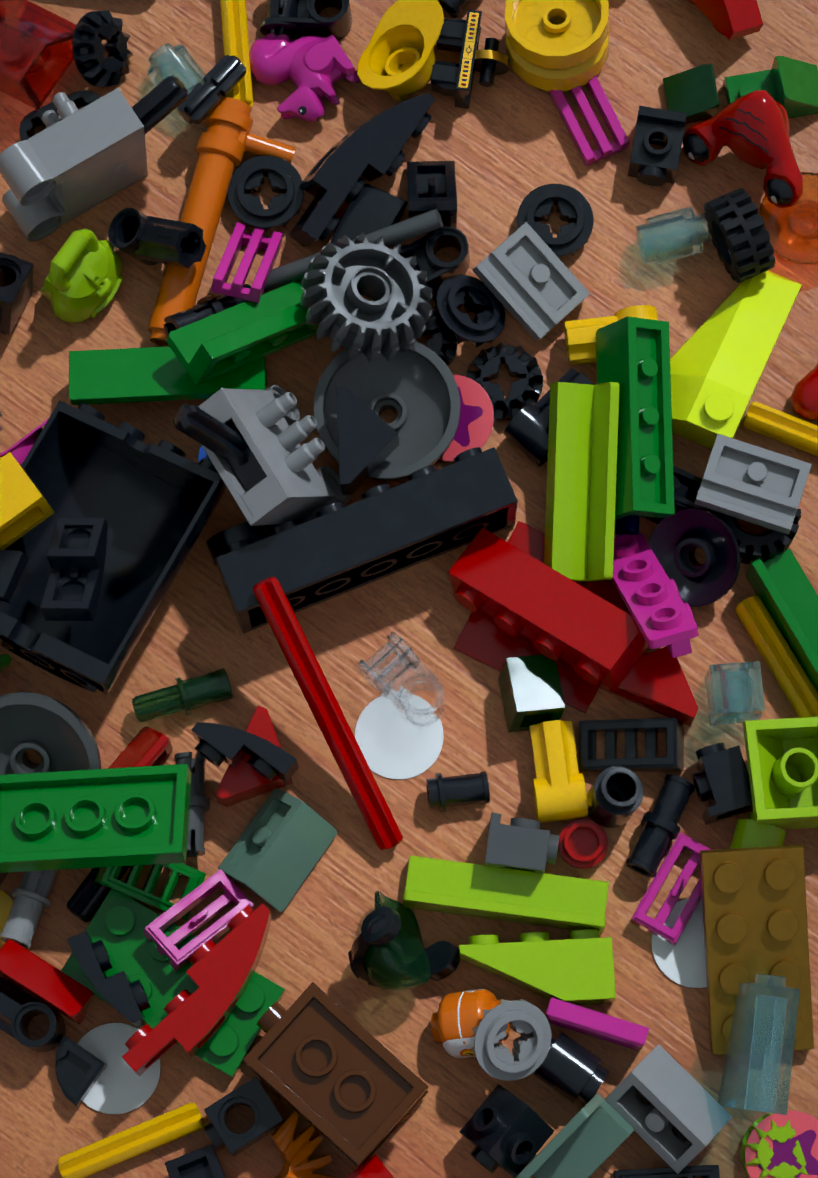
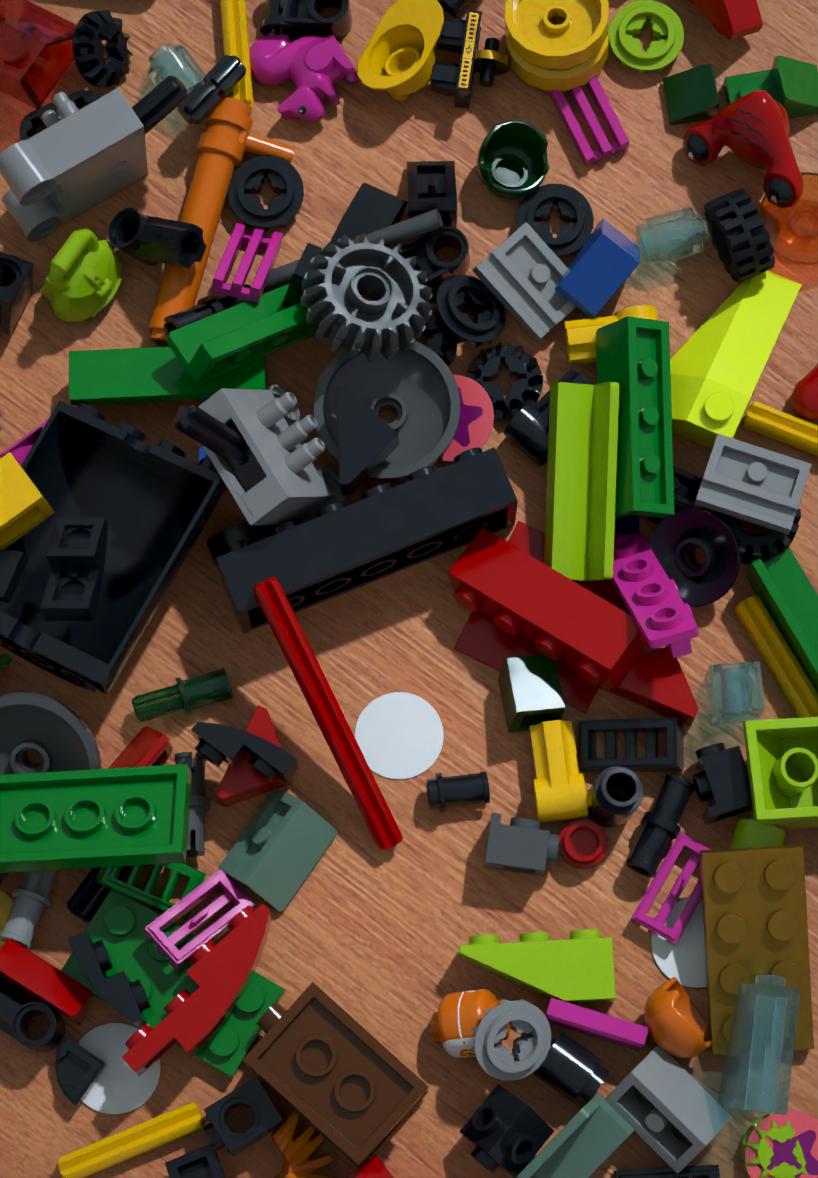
black slope [288,93,435,247] -> none
cap [348,890,460,991] -> none
clear piece [355,631,445,727] -> none
lime panel [403,855,609,934] -> none
black brick [628,106,687,186] -> none
none -> tile [282,243,322,308]
none -> dark green hair [477,119,550,200]
none -> blue slope [555,219,640,318]
none -> lime gear [609,0,684,74]
none -> orange hair [644,977,712,1058]

